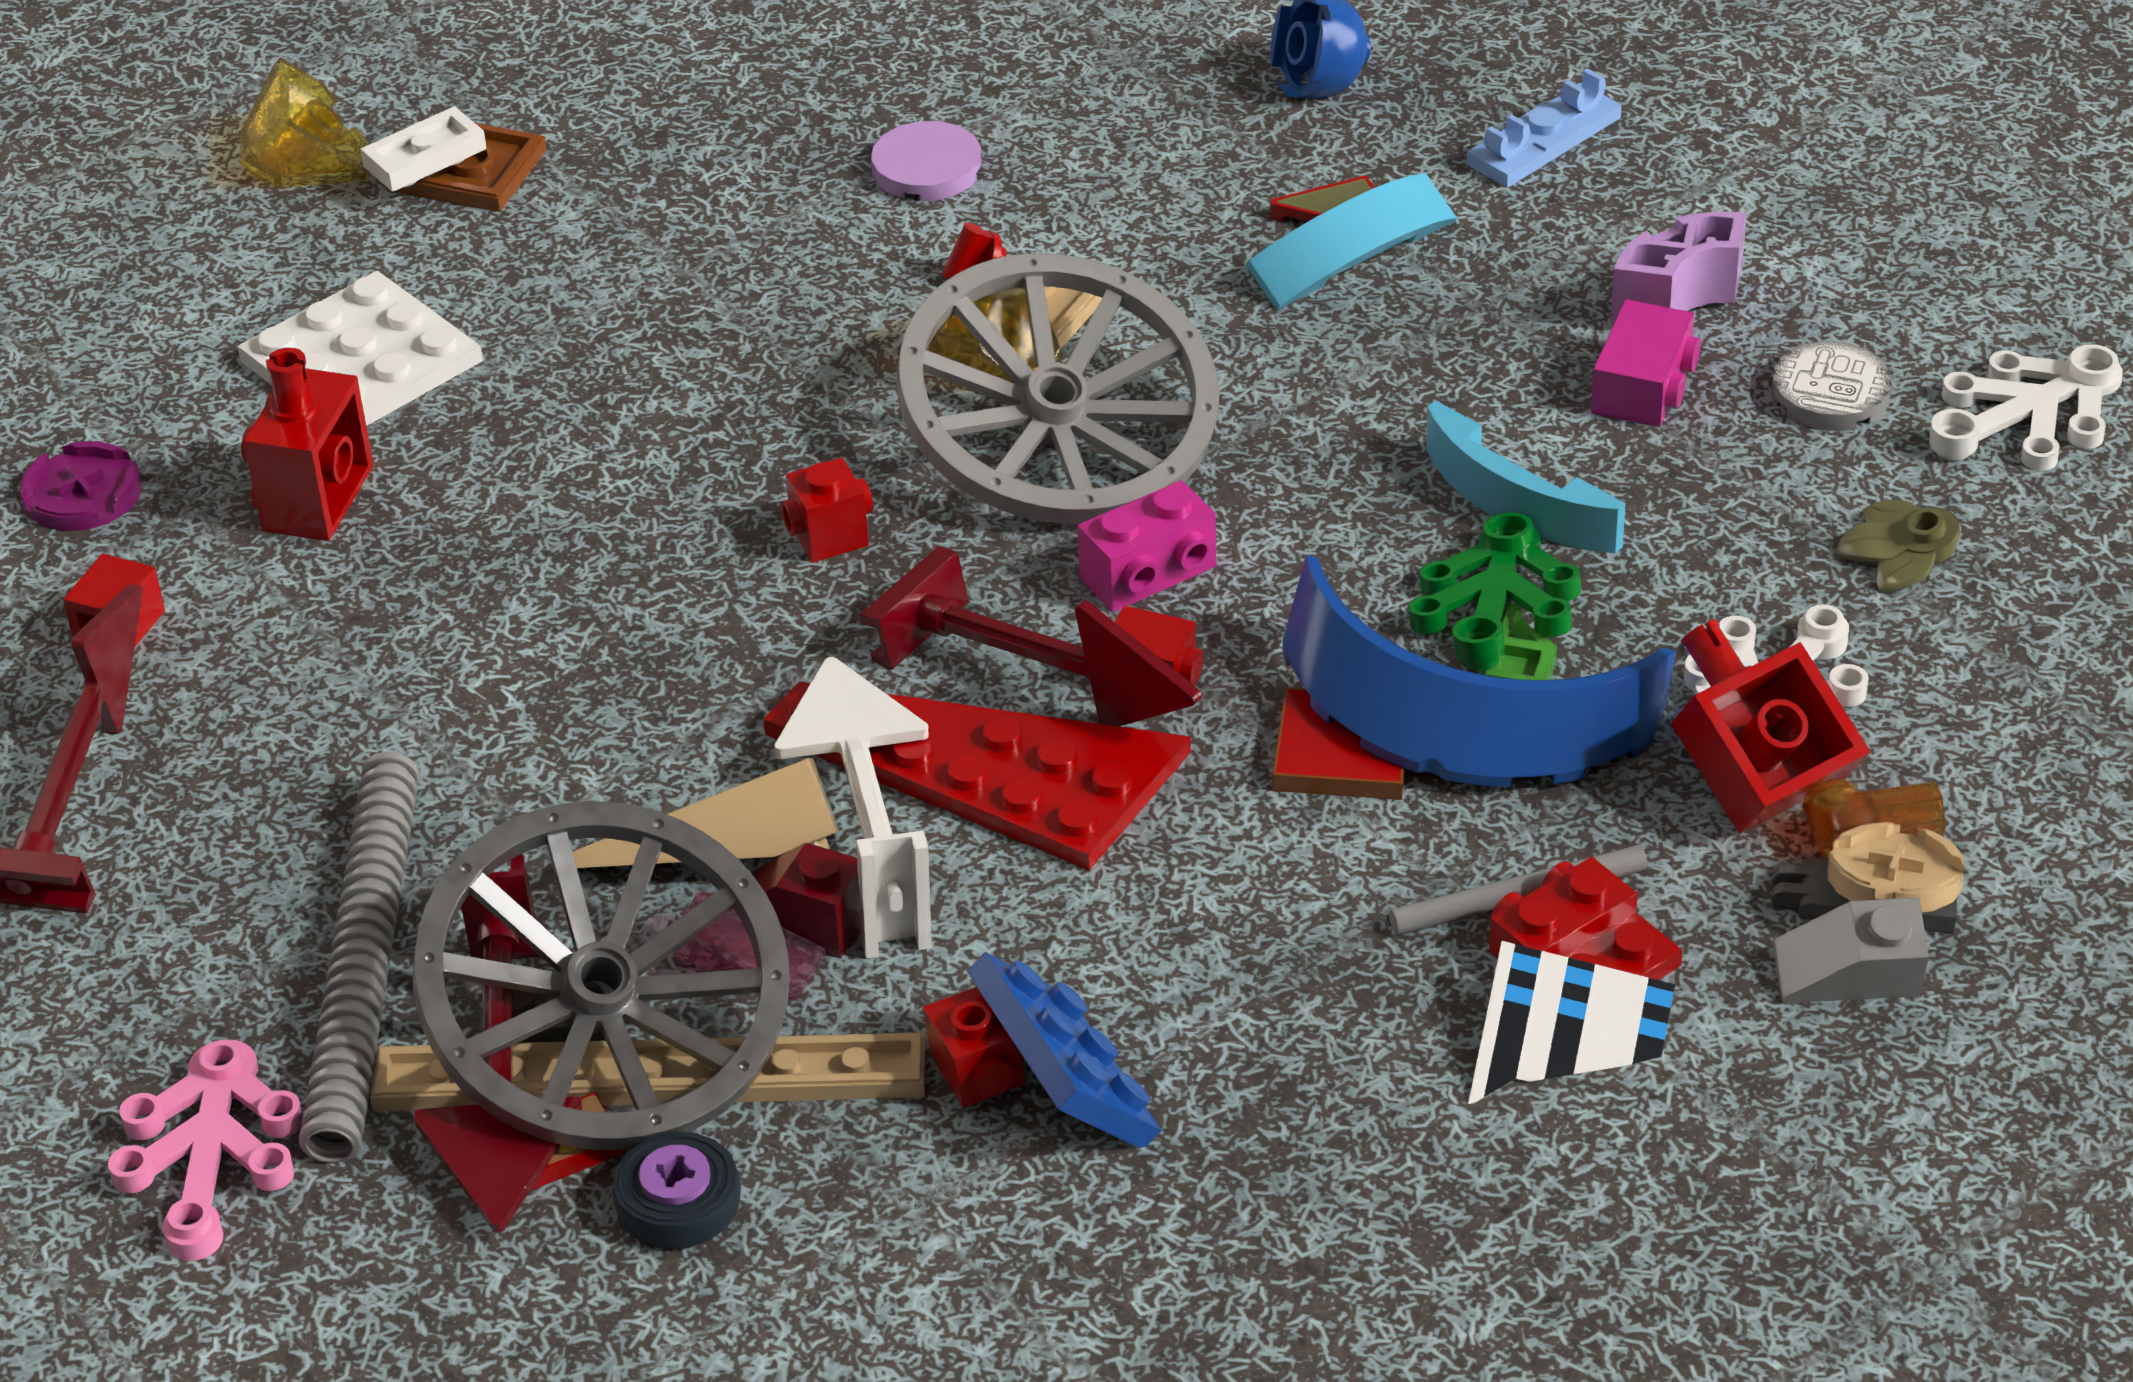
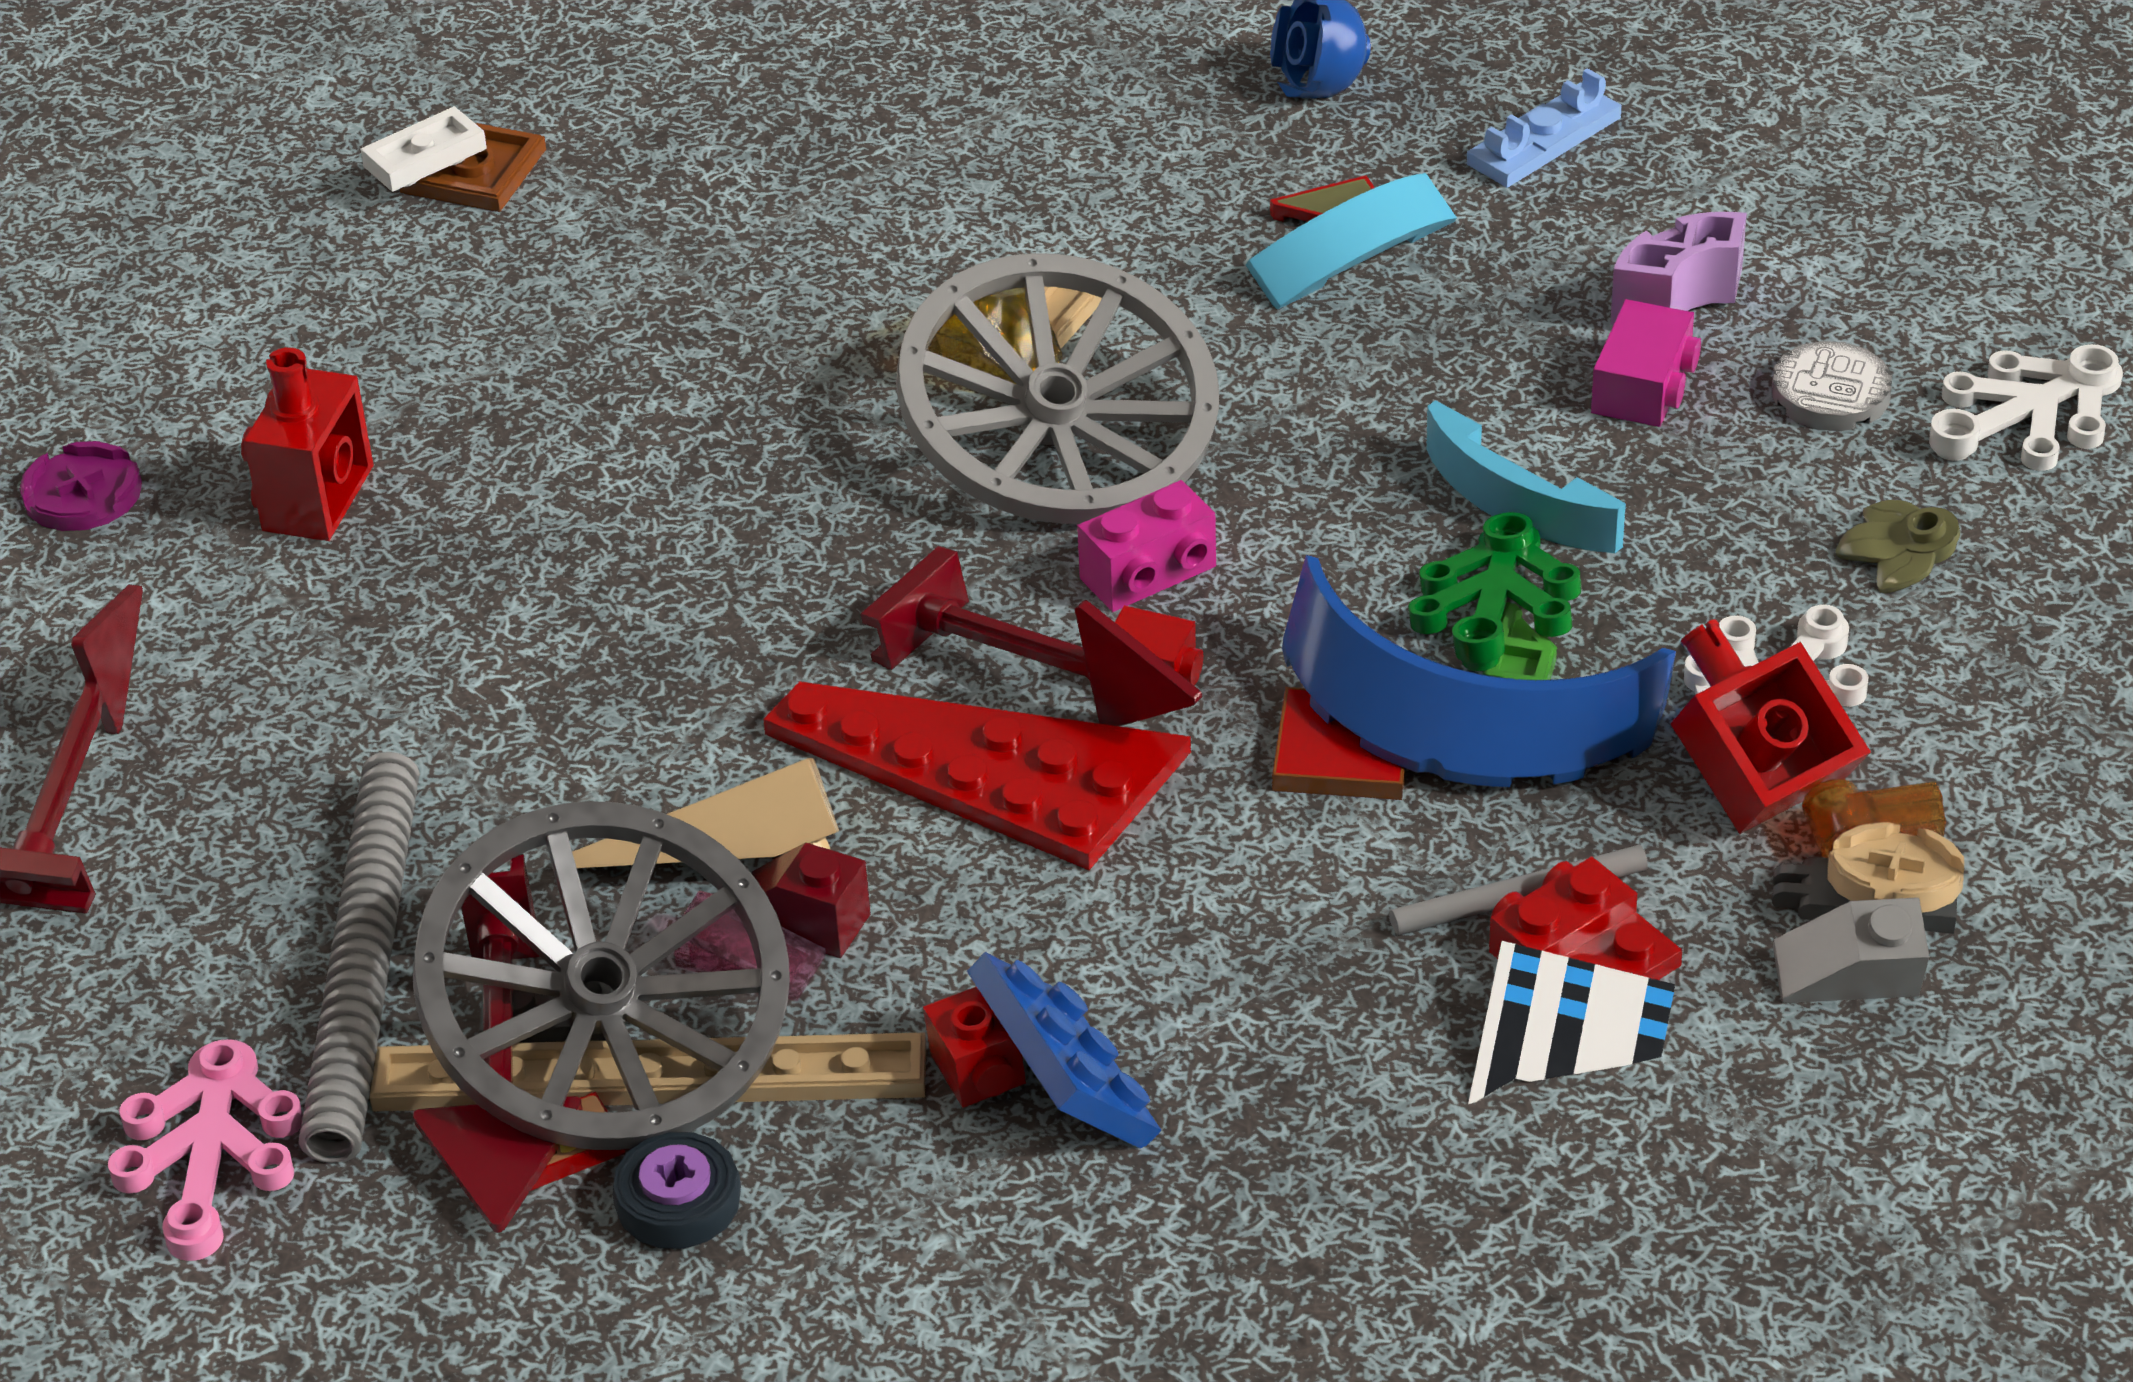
red brick [63,553,165,648] -> none
white plate [237,271,483,426] -> none
clear yellow slope [240,57,370,189] -> none
white piece [775,657,932,959] -> none
red brick [780,457,874,563] -> none
lavender tile [871,121,982,201] -> none
red plate [942,223,1007,280] -> none

